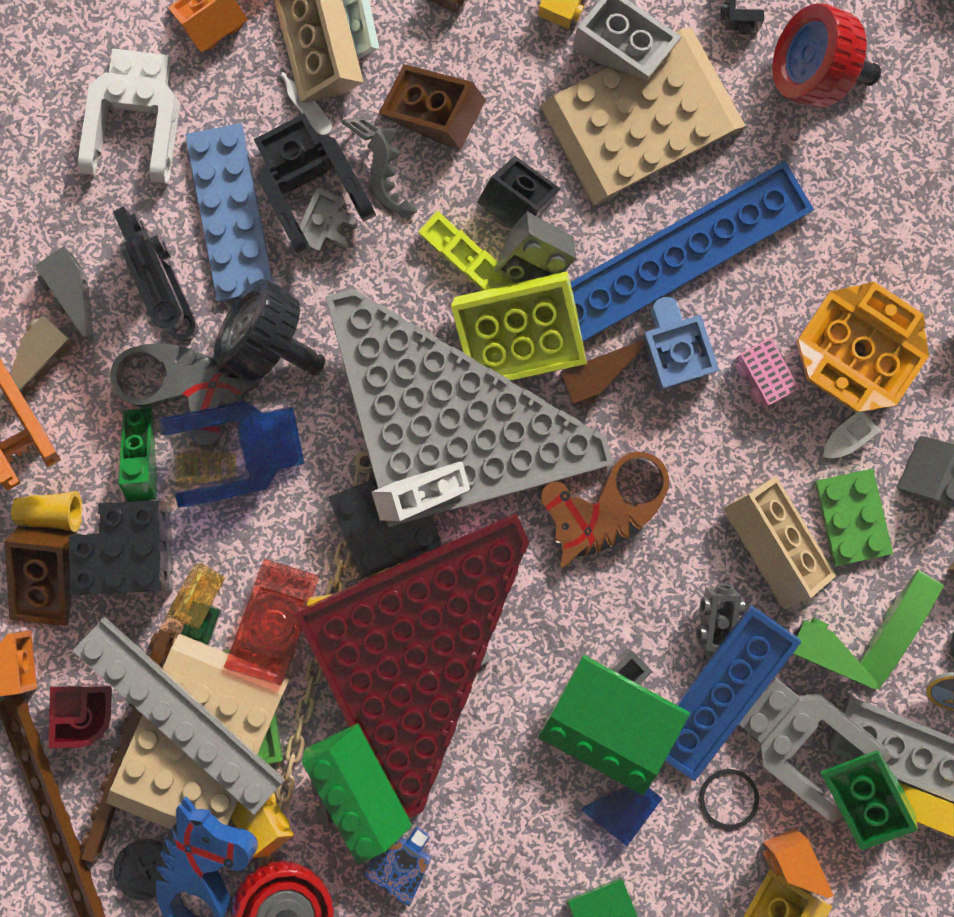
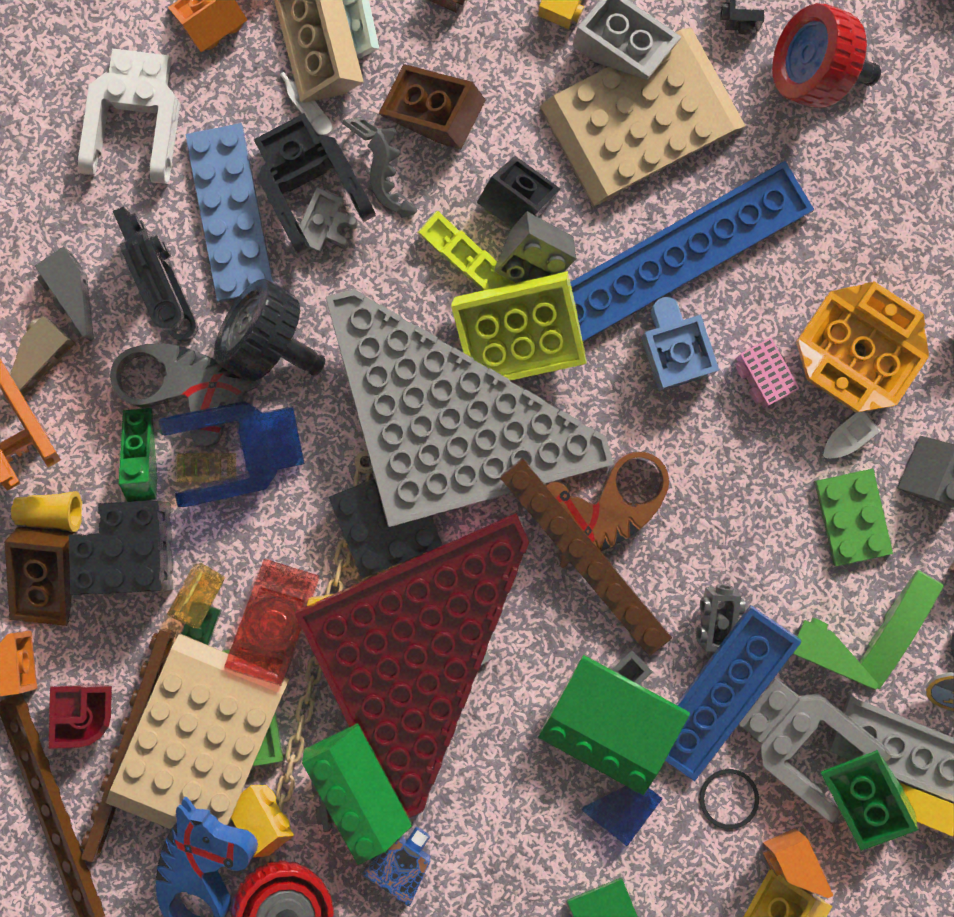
light grey plate [73,617,285,814] -> none
black tile [114,839,163,900] -> none
white slope [372,462,470,521] -> none
reddish brown slope [559,340,645,409] -> none
tan slope [723,476,836,610] -> none
none -> reddish brown plate [500,458,672,657]

